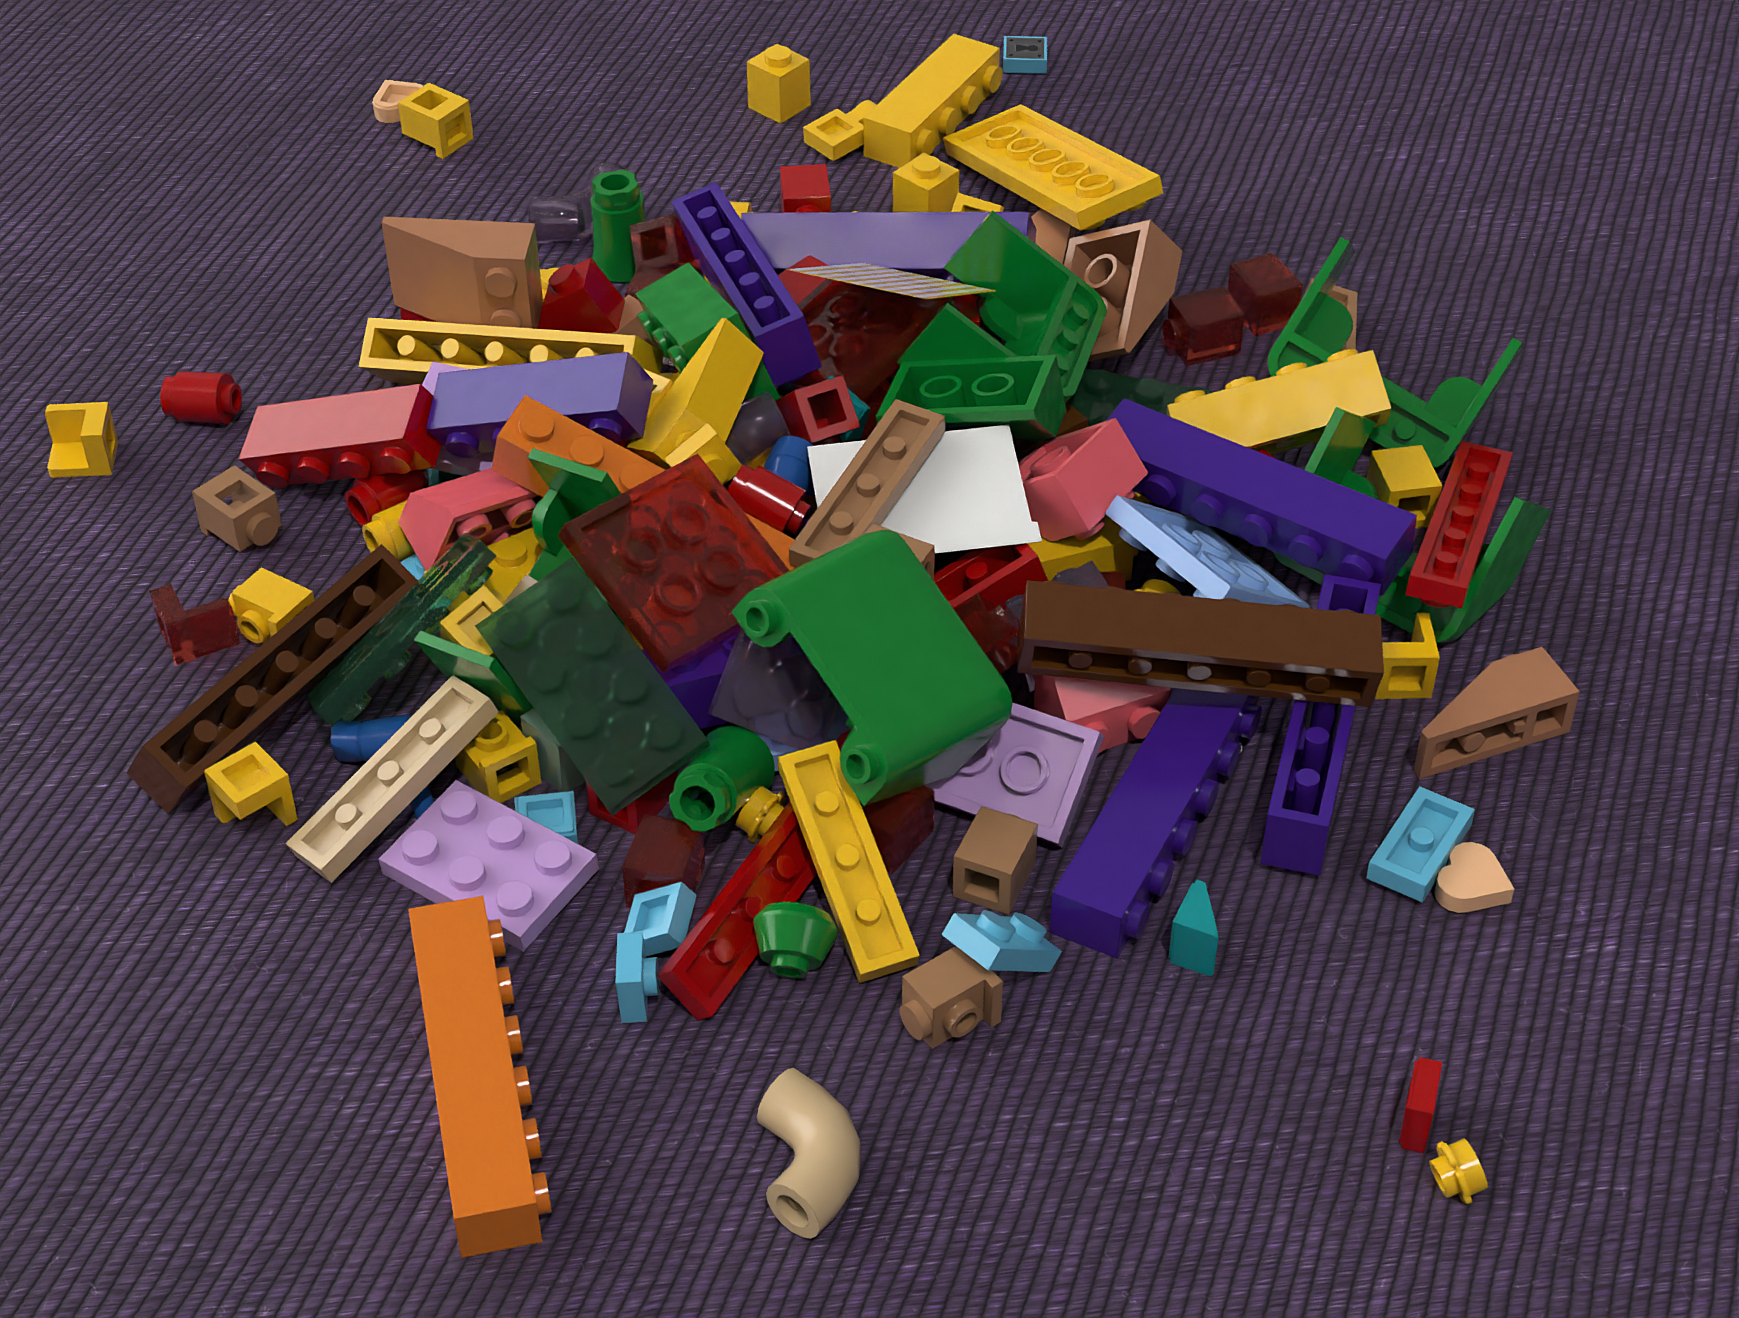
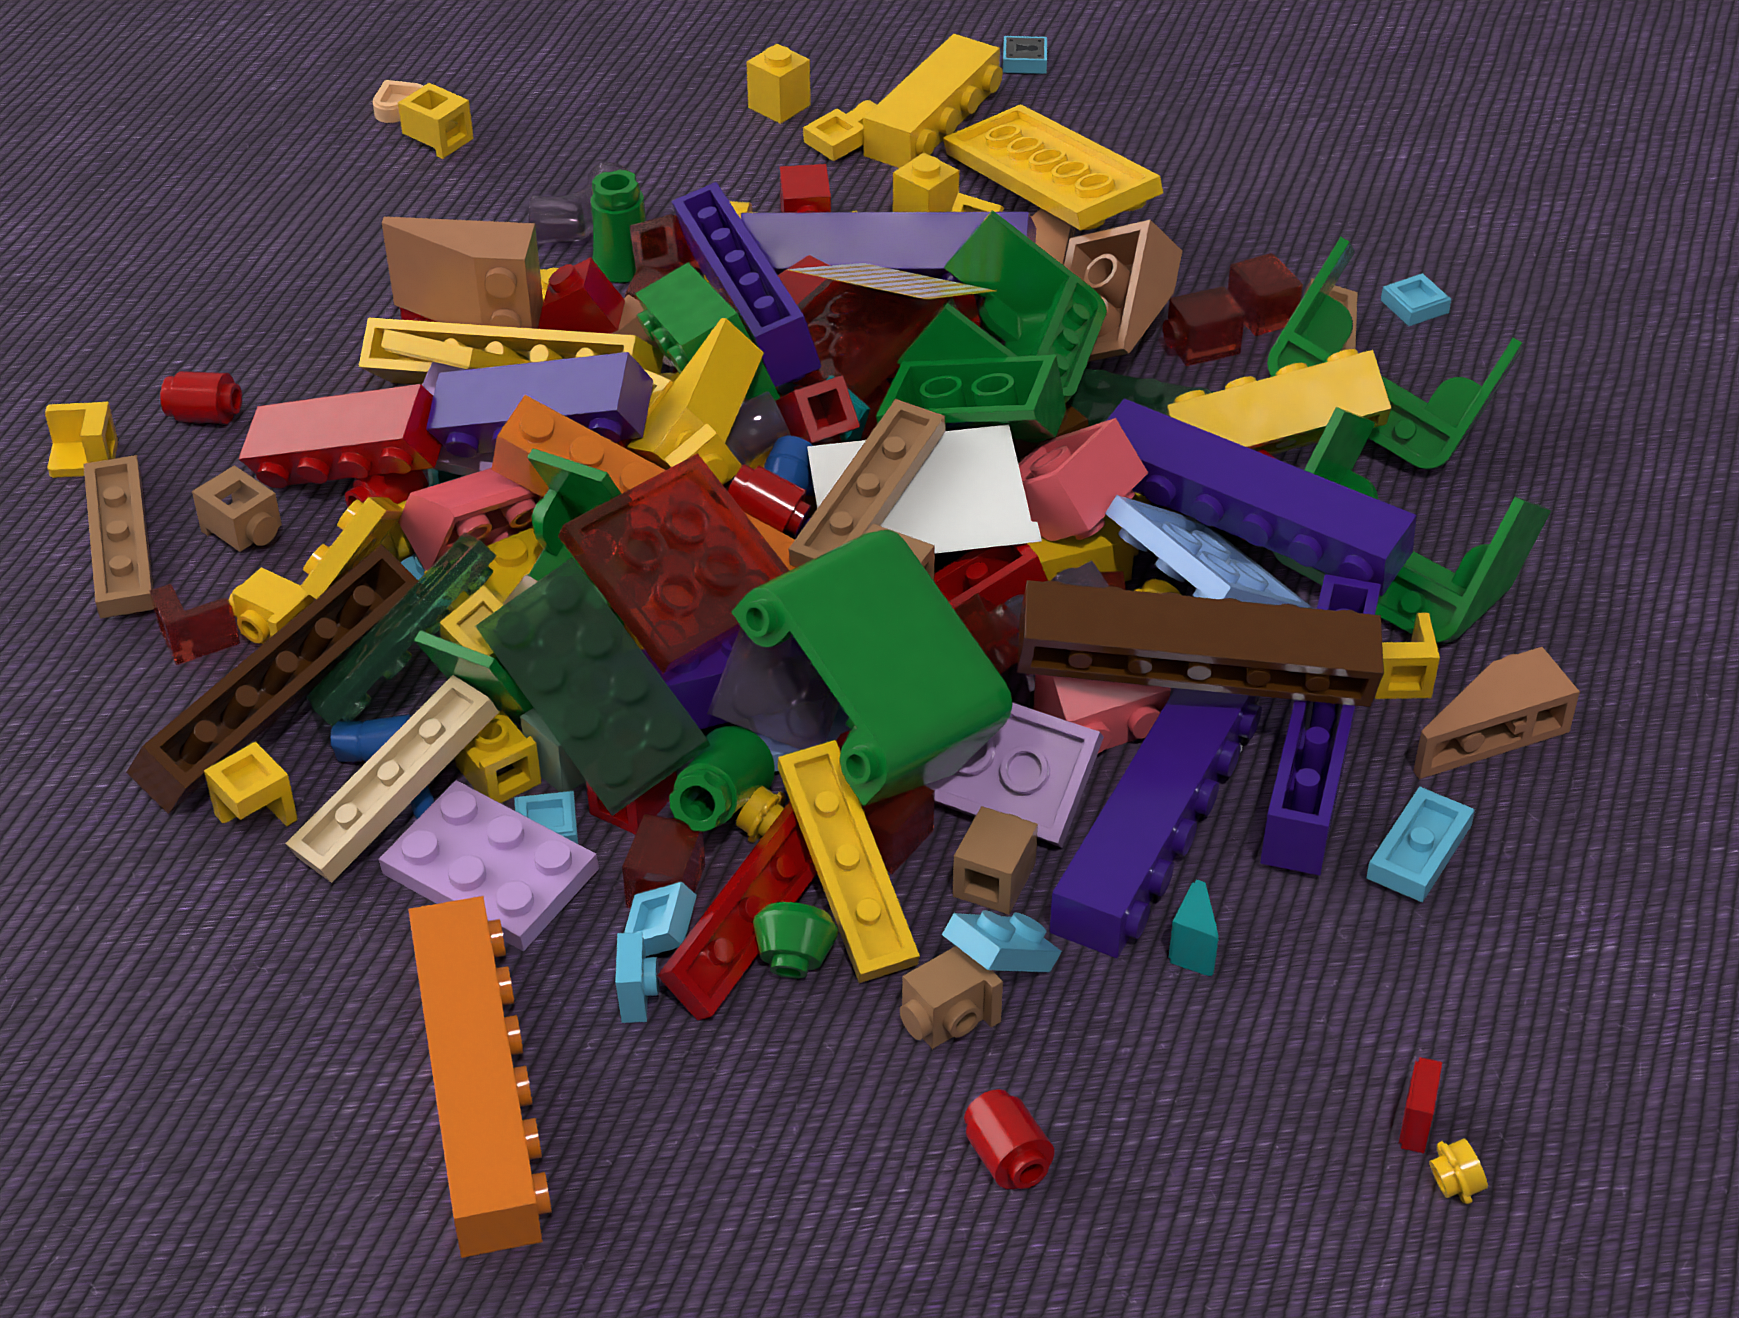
tan cylinder [757,1068,861,1239] -> none
yellow brick [1367,445,1442,528] -> none
red plate [1405,441,1513,608] -> none
light nougat tile [1434,842,1514,913] -> none
none -> medium nougat plate [84,455,156,619]
none -> yellow plate [300,497,403,599]
none -> yellow tile [381,329,530,369]
none -> red brick [964,1089,1055,1189]
none -> medium azure tile [1381,273,1451,326]

